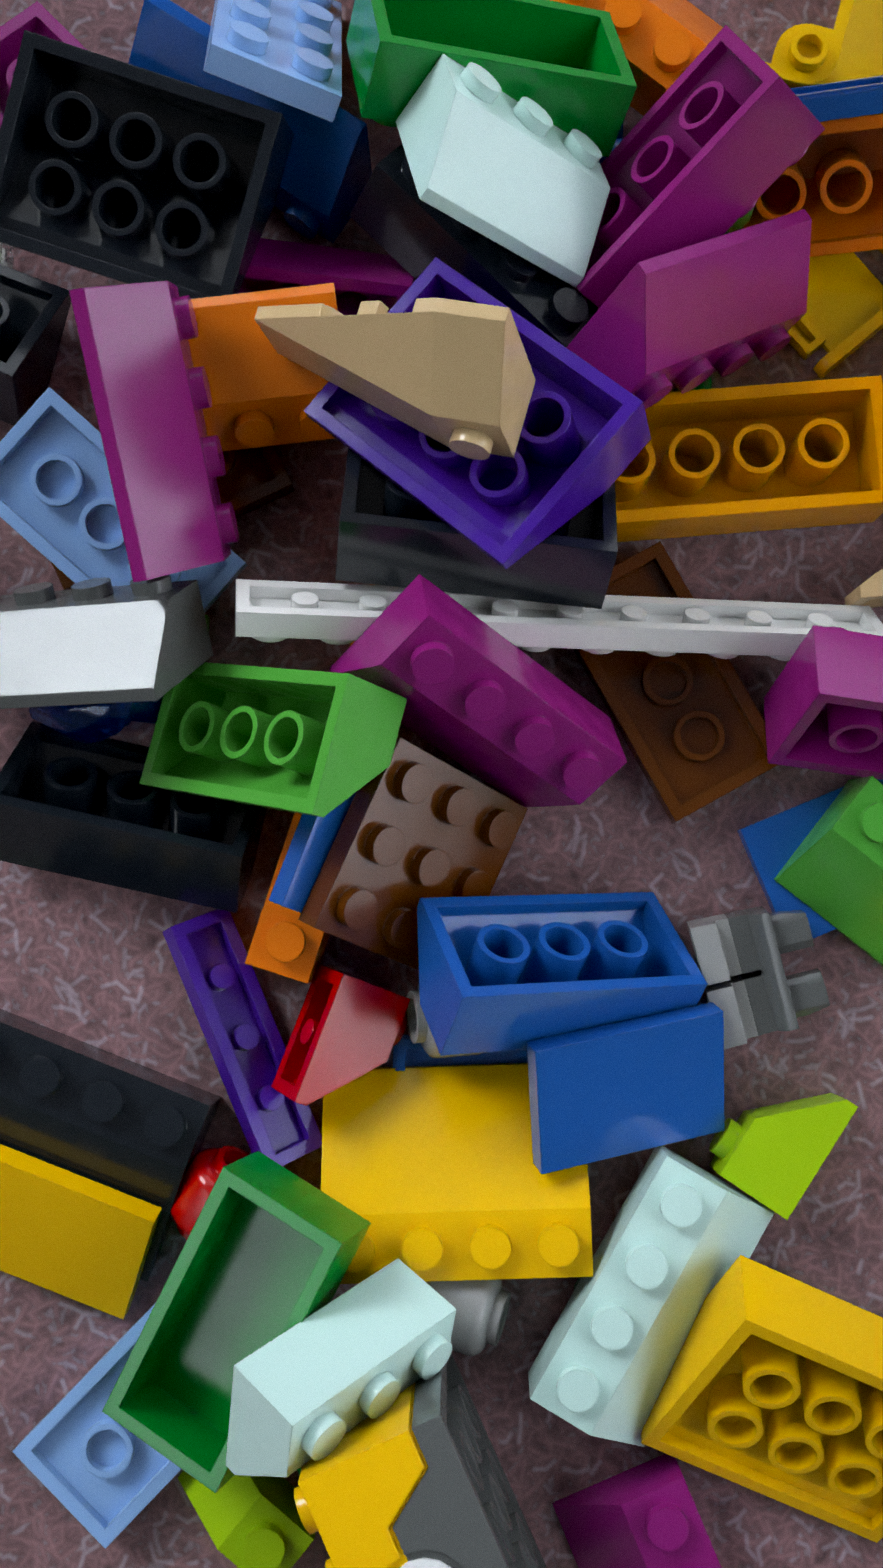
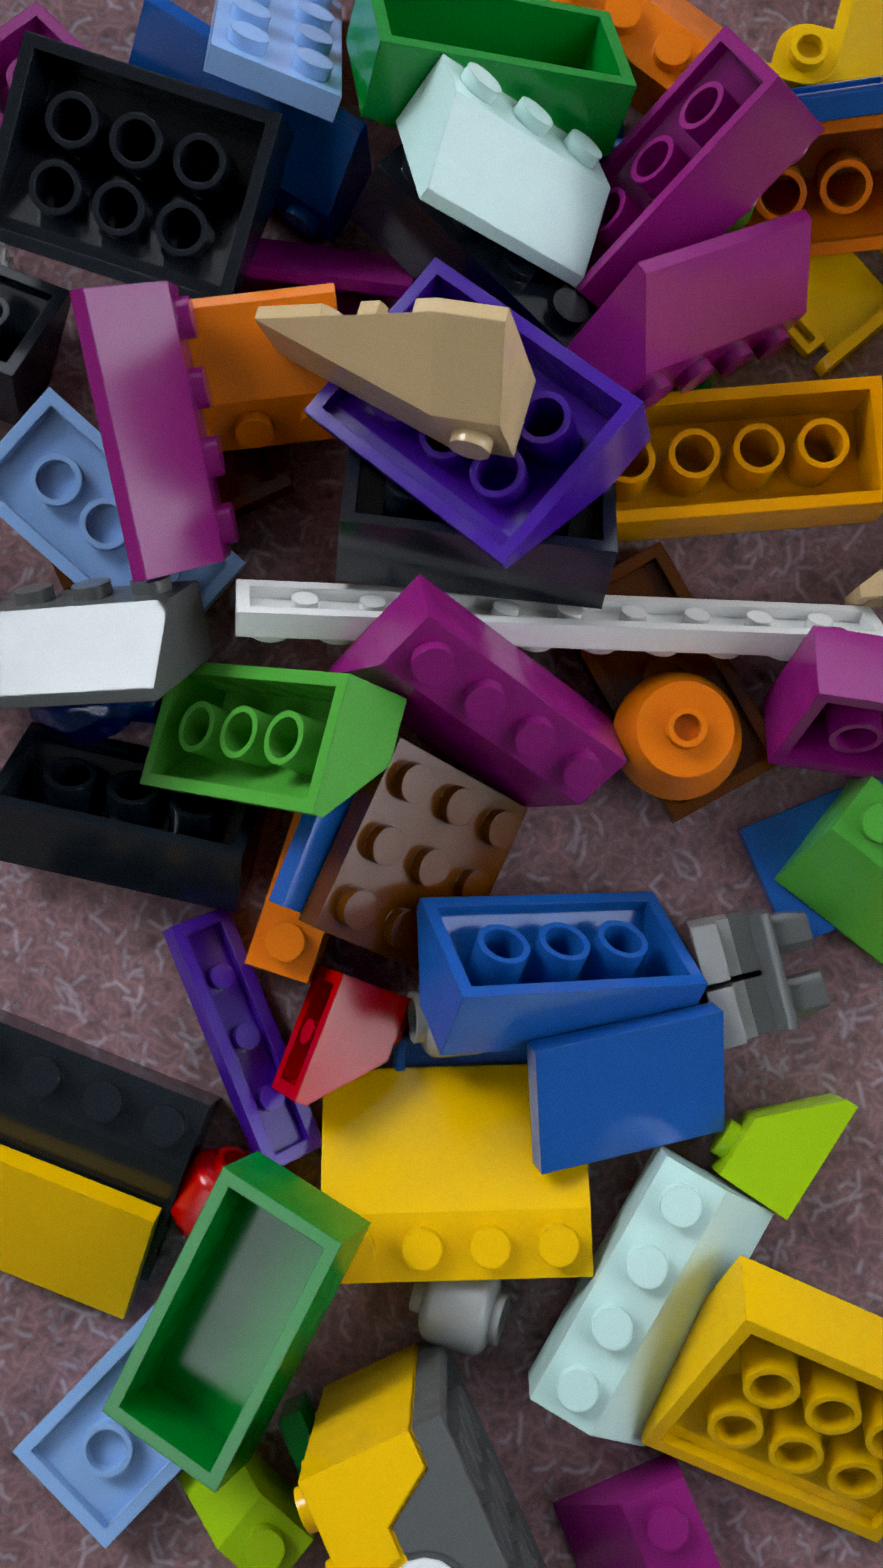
light aqua slope [226,1258,456,1477] -> none
none -> orange cone [613,672,742,801]

